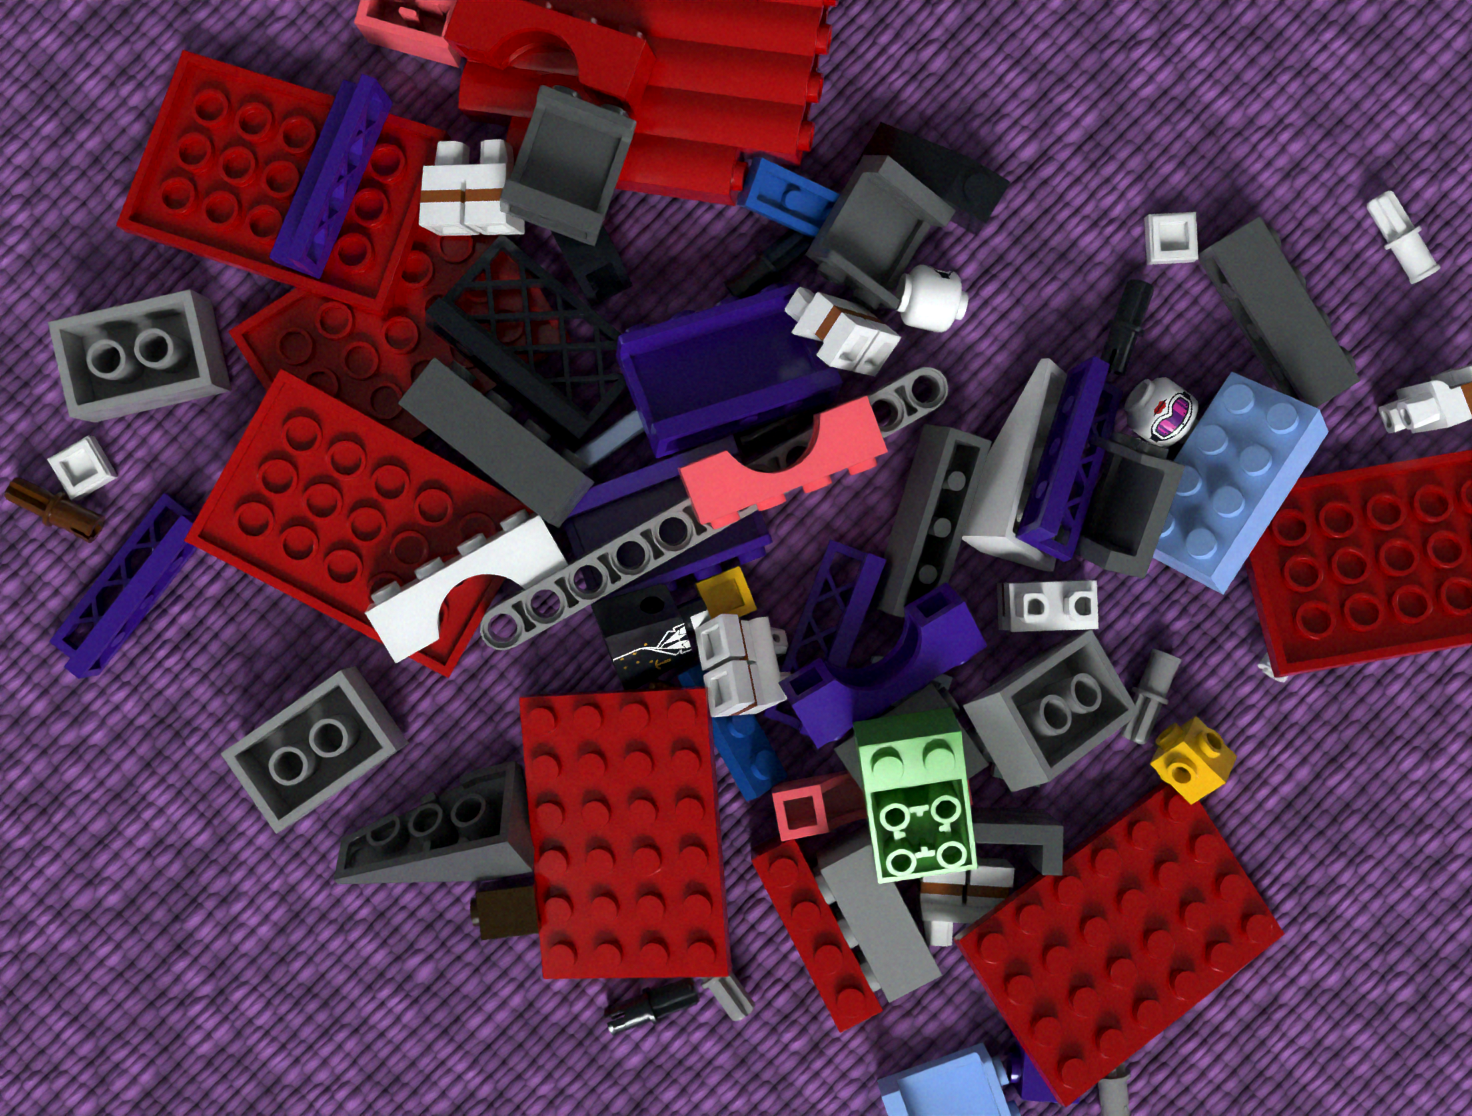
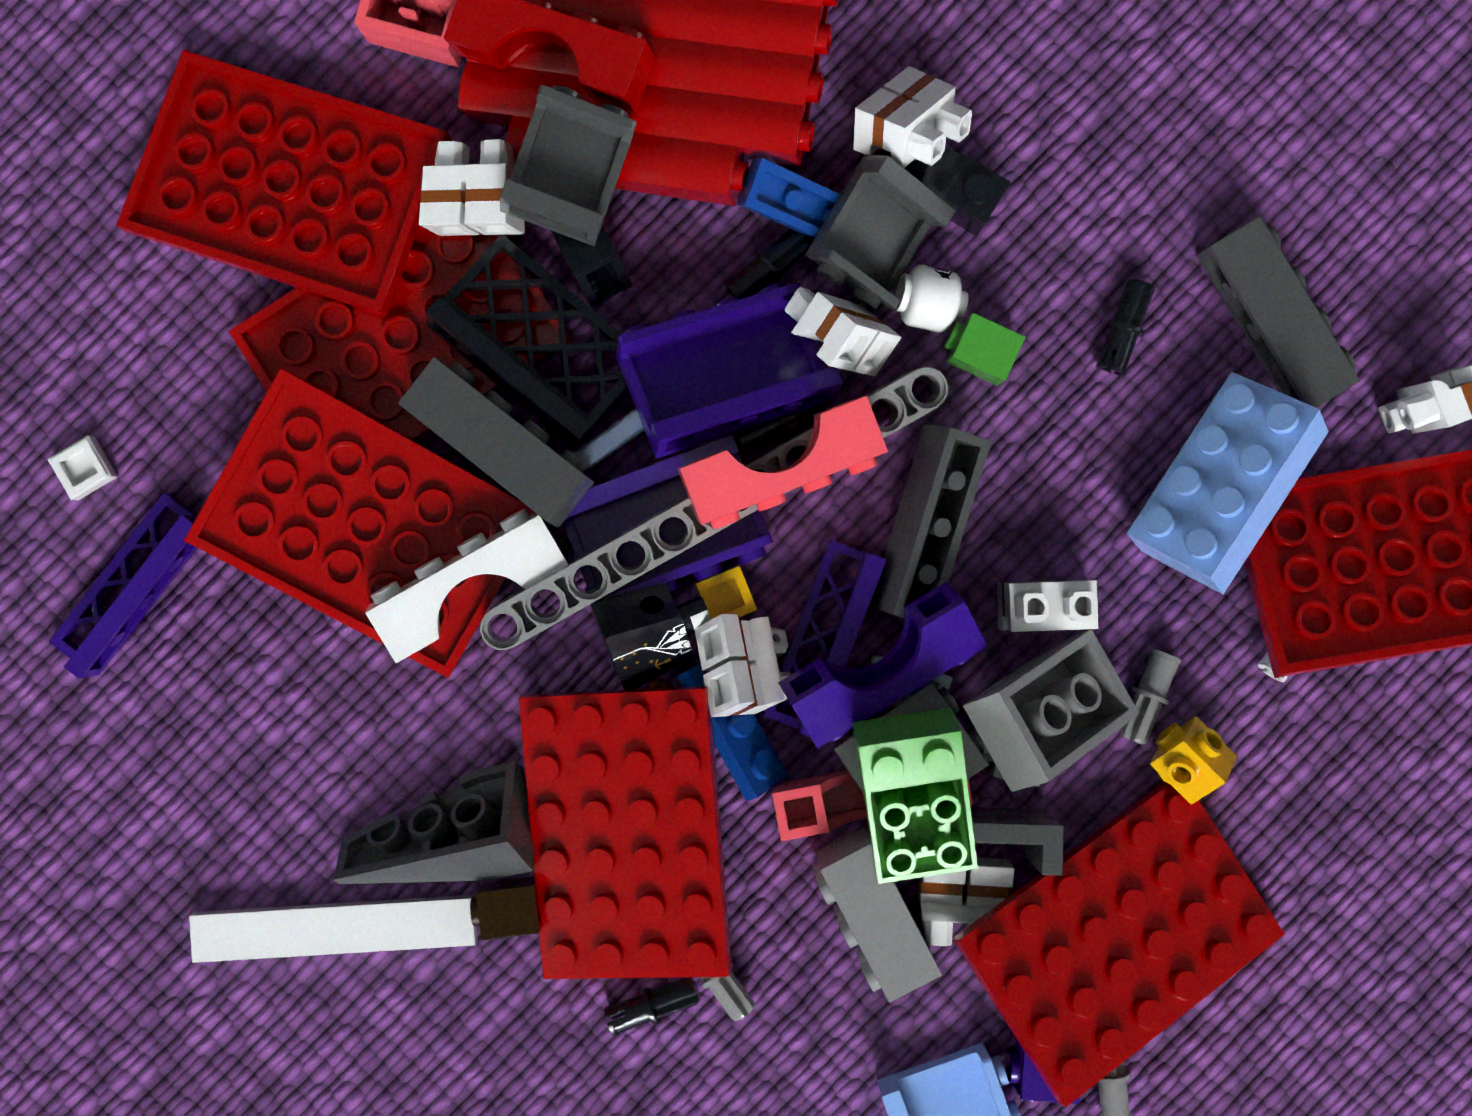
reddish brown axle [4,477,106,543] -> none
light grey brick [48,289,232,422] -> none
light grey brick [221,666,409,834] -> none
dark purple fence [269,74,393,279] -> none
red arch [751,834,883,1033] -> none
white wedge [962,358,1067,571] -> none
dark purple fence [1015,356,1123,562] -> none
dark grey panel [1054,430,1185,579] -> none
white head [1124,377,1199,448] -> none
white tile [1144,212,1198,265] -> none
white axle [1367,191,1441,284] -> none
none -> white tile [189,895,478,963]
none -> white hips [853,66,972,168]
none -> bright green brick [944,313,1026,386]

